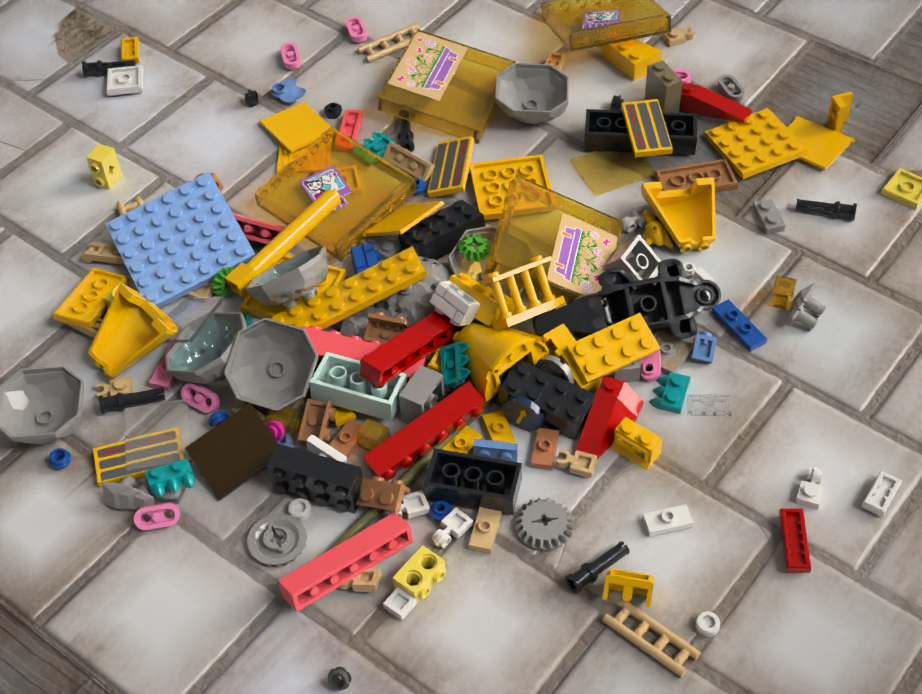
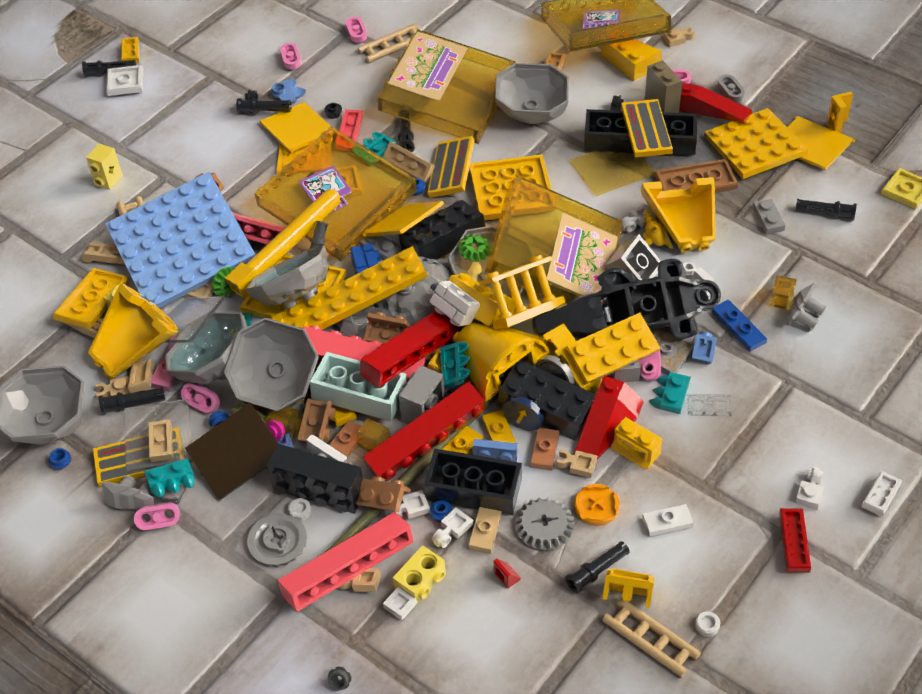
none -> tan tile [128,358,154,393]
none -> tan plate [148,419,173,462]
none -> black pin [236,98,292,114]
none -> dark grey pin [310,221,329,249]
none -> red slope [493,558,521,588]
none -> light orange tile [574,484,620,526]

